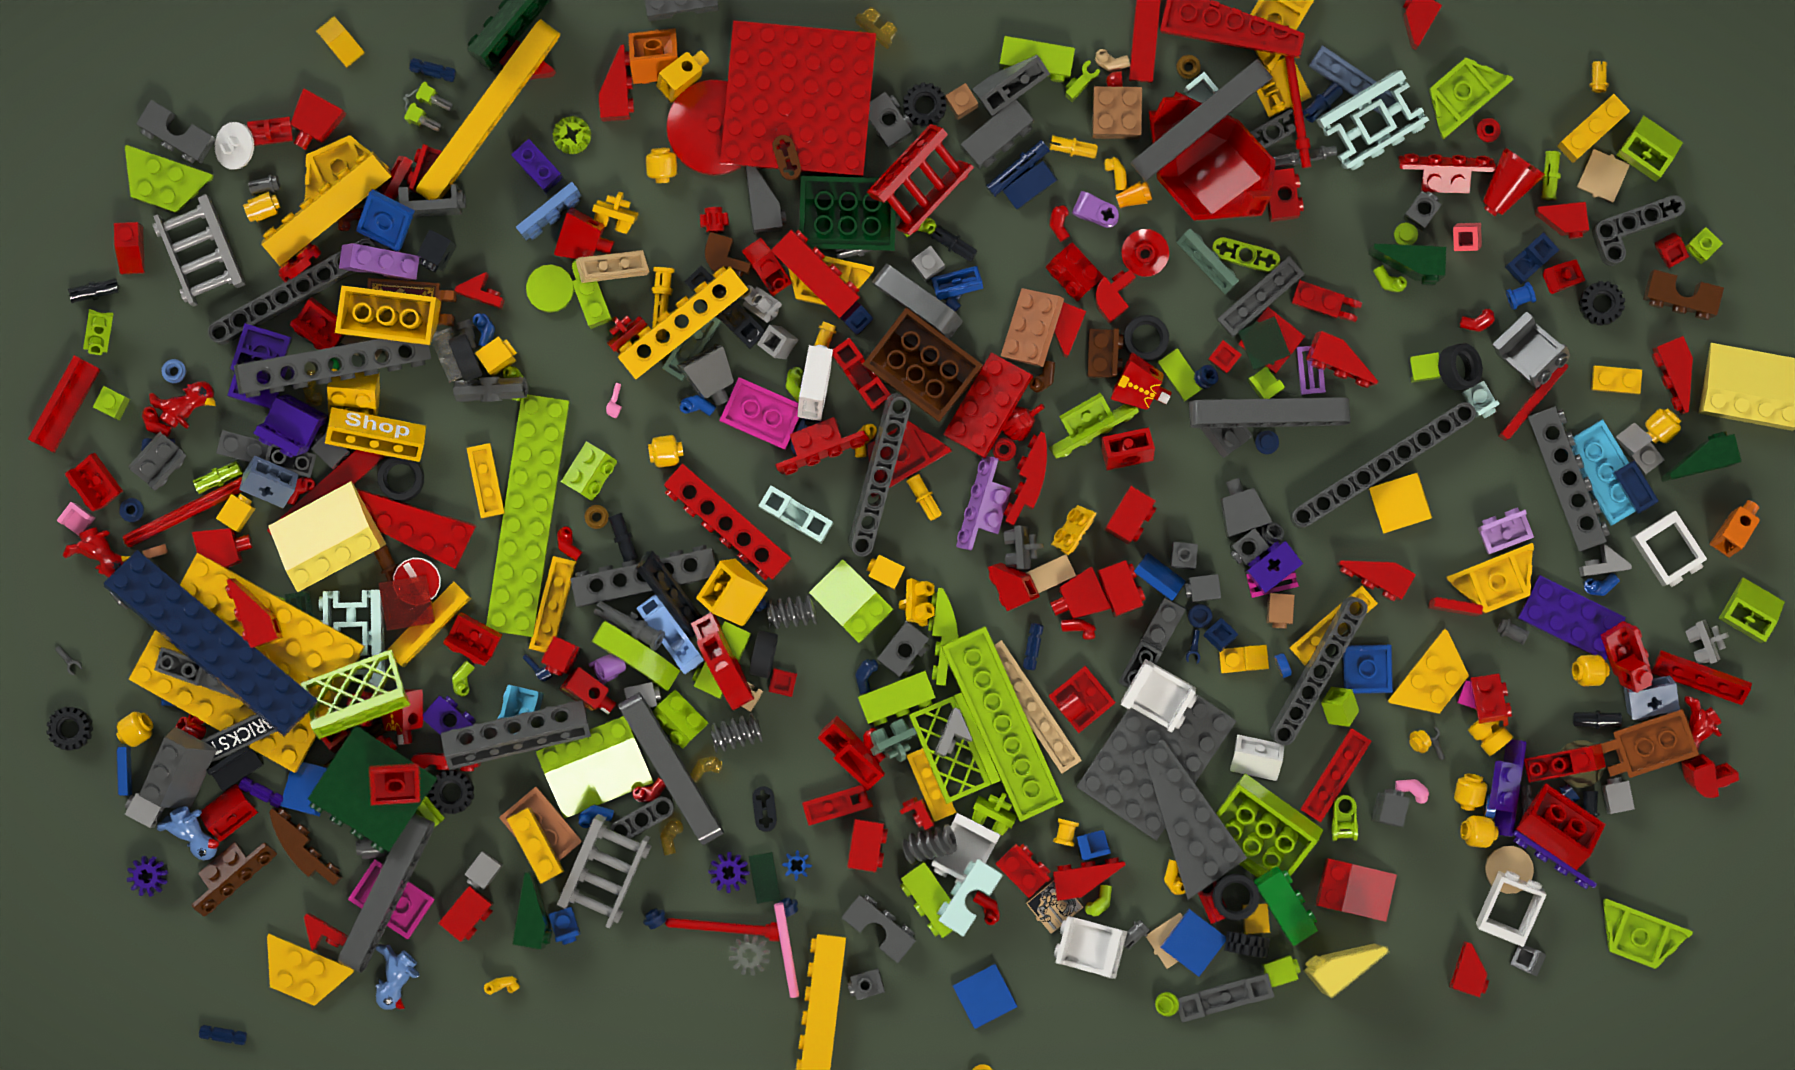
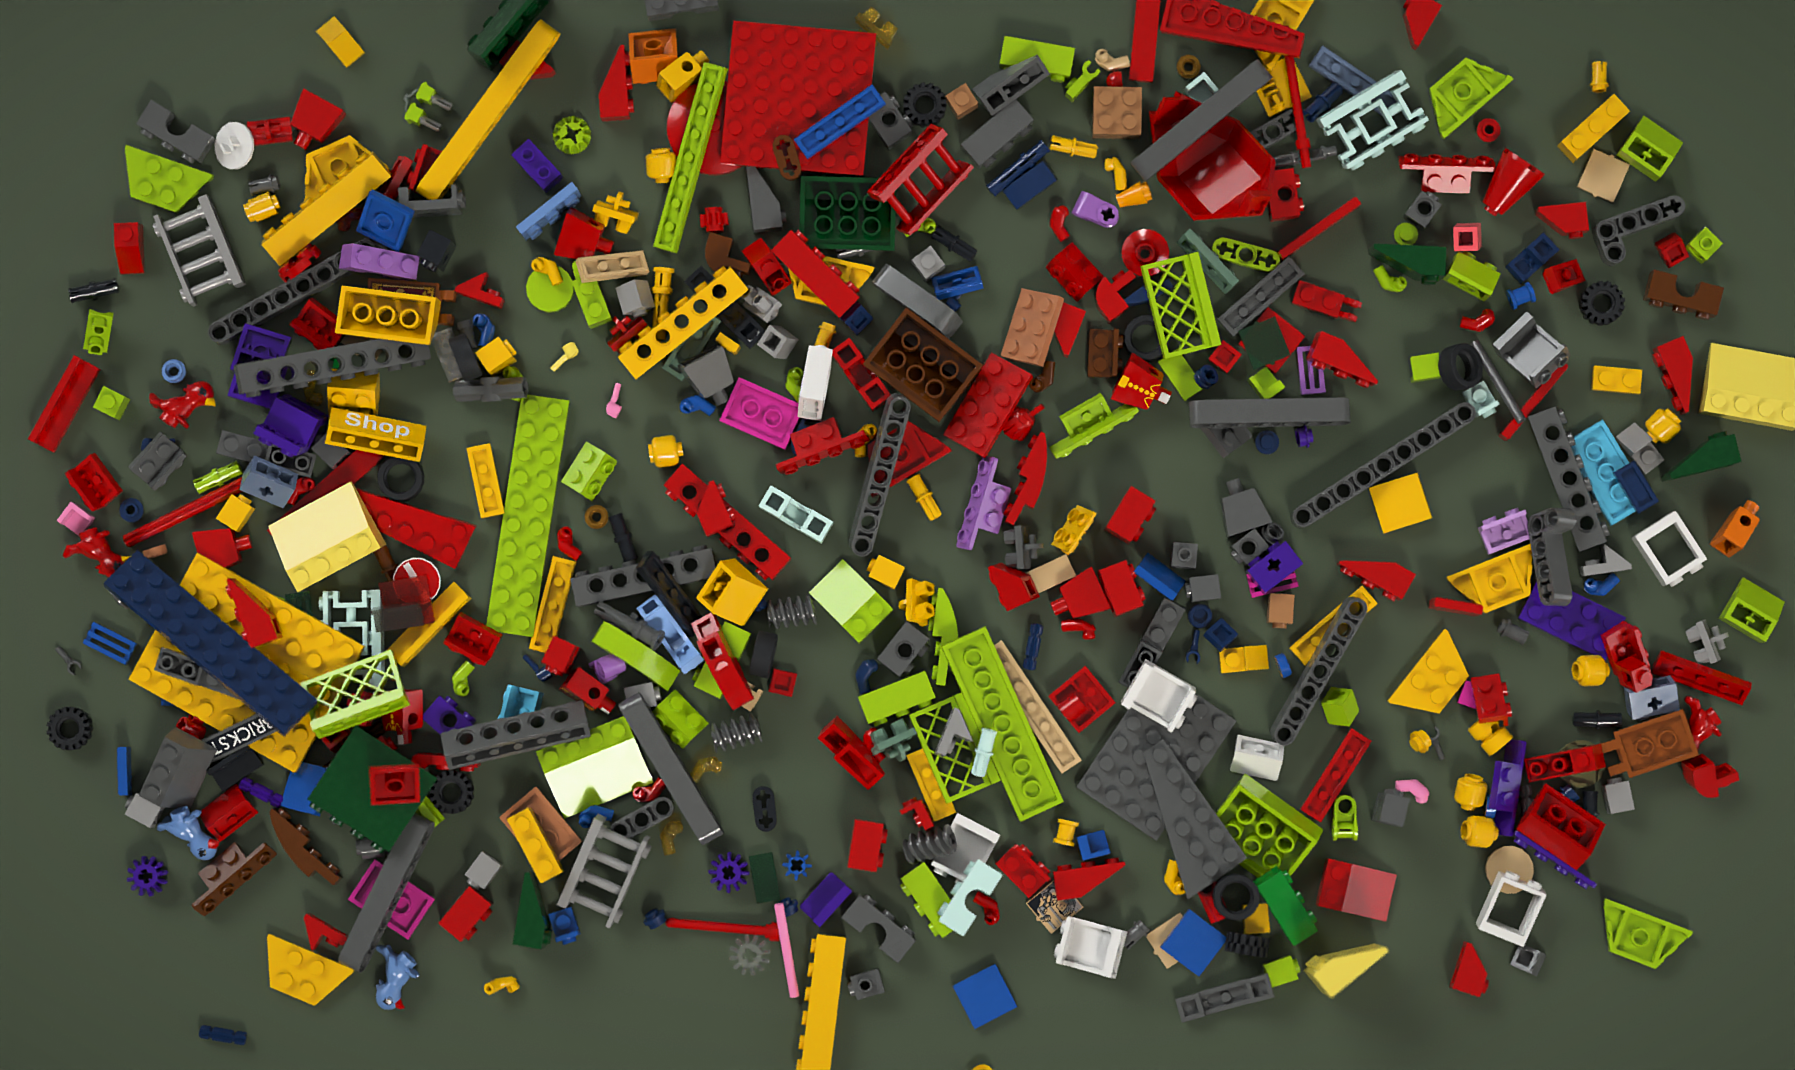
yellow head [116,711,153,747] -> none
red arm [142,406,172,437] -> none
dark blue axle [409,58,456,82] -> none
red plate [802,785,873,826] -> none
lime hips [972,792,1017,835] -> none
red plate [992,437,1016,462] -> none
lime arm [1085,885,1112,917] -> none
red brick [1101,427,1155,470] -> none
lime plate [1155,992,1179,1016] -> none
blue tile [1343,645,1393,694] -> none
lime pin [1541,151,1561,201] -> none
none -> blue tile [83,622,137,665]
none -> clear smoke panel [371,601,425,632]
none -> yellow arm [531,257,563,286]
none -> light yellow hand [550,342,578,372]
none -> light grey brick [616,279,655,318]
none -> lime tile [653,62,728,253]
none -> red slope [697,480,736,537]
none -> yellow tile [716,332,741,355]
none -> blue tile [794,84,886,160]
none -> dark purple panel [800,872,852,927]
none -> light aqua axle [971,728,997,777]
none -> dark blue slope [1124,279,1174,307]
none -> lime fence [1140,252,1221,359]
none -> red tile [1277,197,1361,262]
none -> dark purple plate [1295,425,1313,448]
none -> lime slope [1442,251,1501,301]
none -> flat silver bar [1470,340,1526,424]
none -> dark grey beam [1528,508,1576,606]

